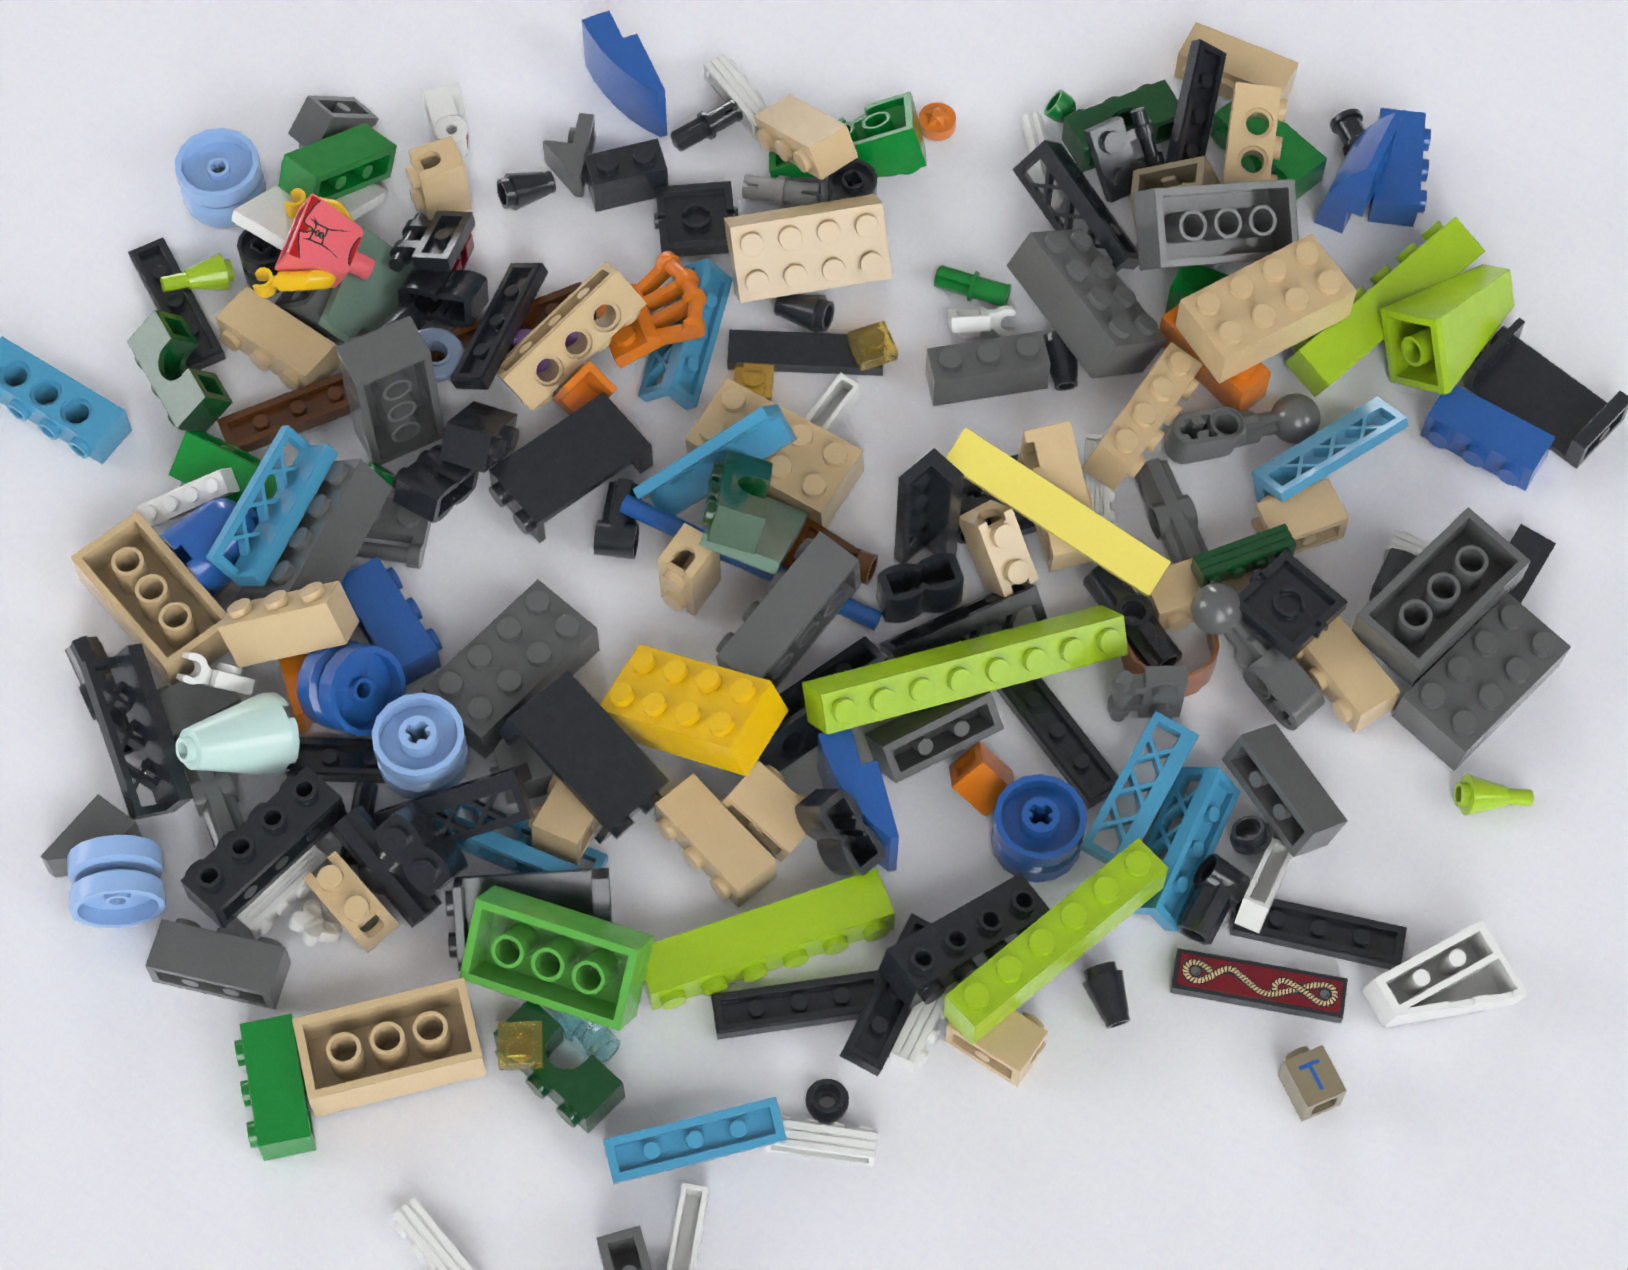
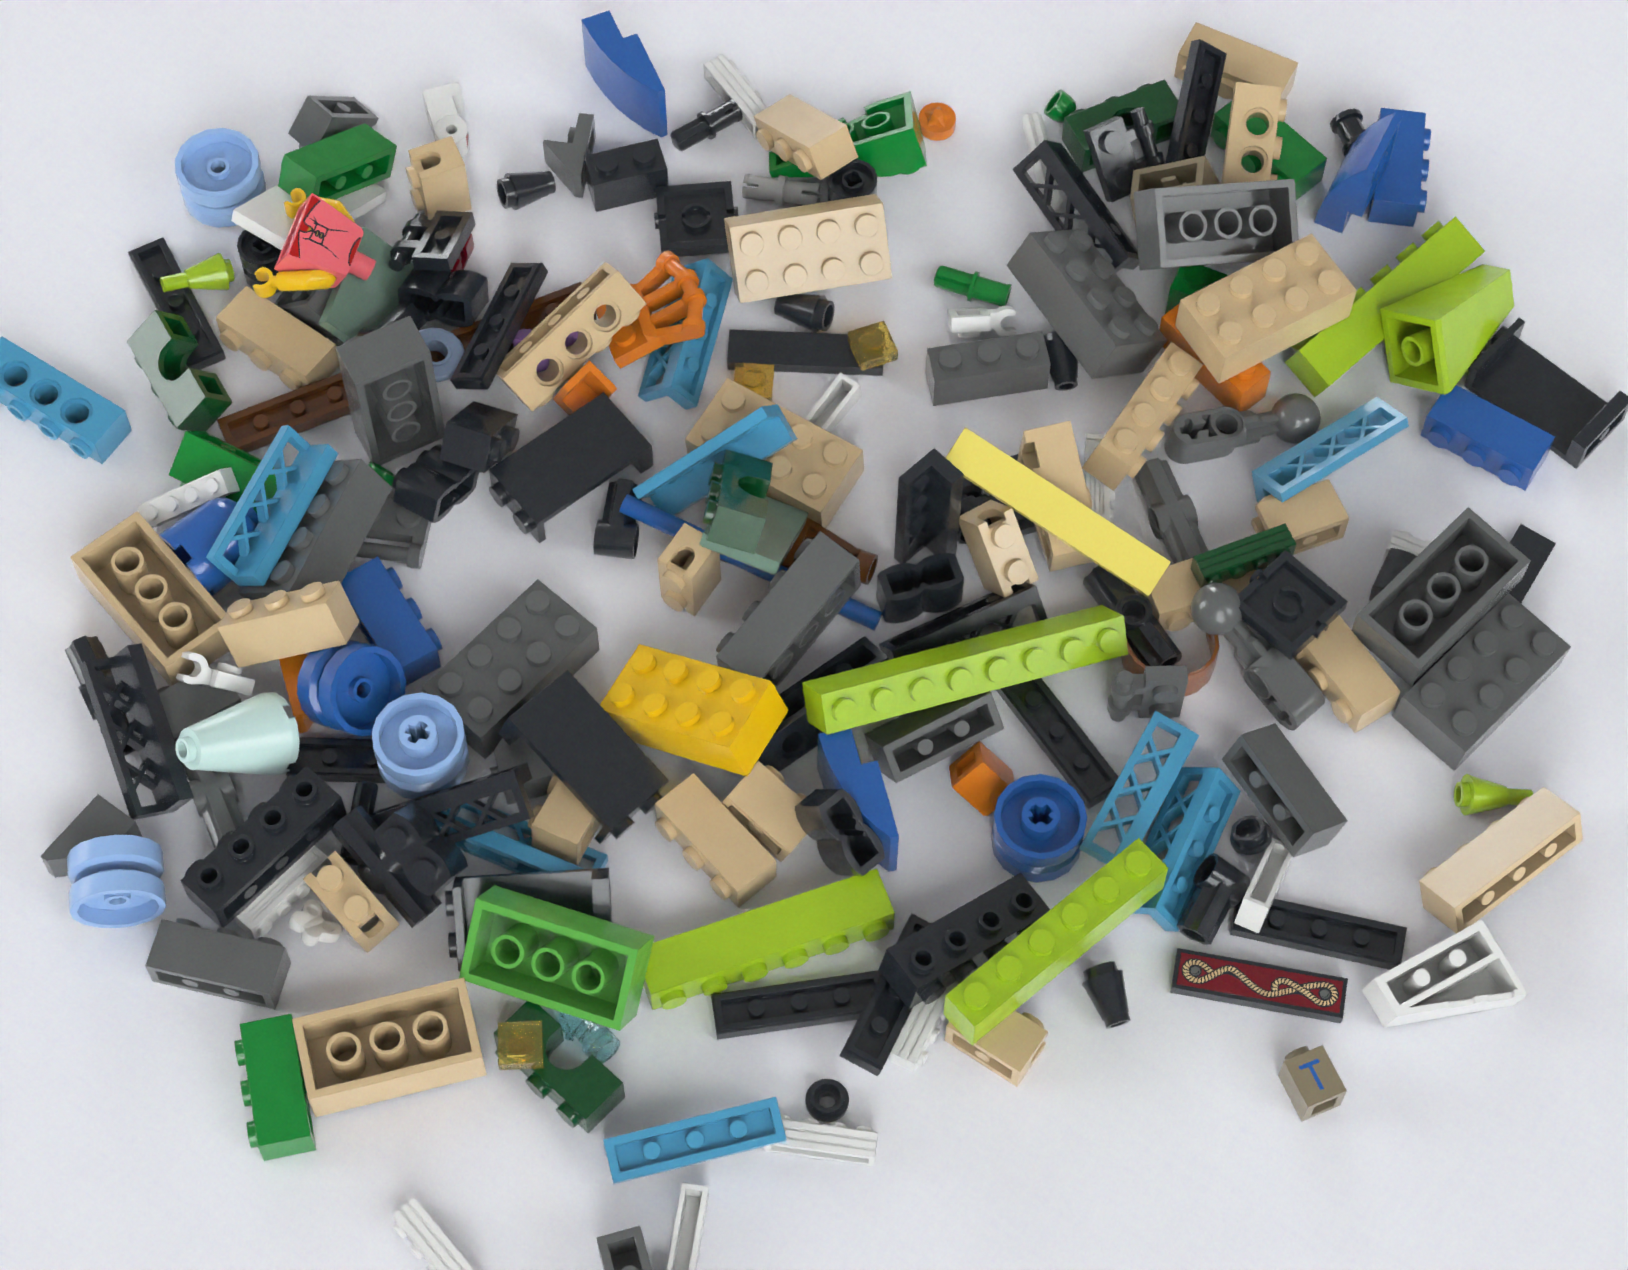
none -> tan brick [1419,787,1583,933]

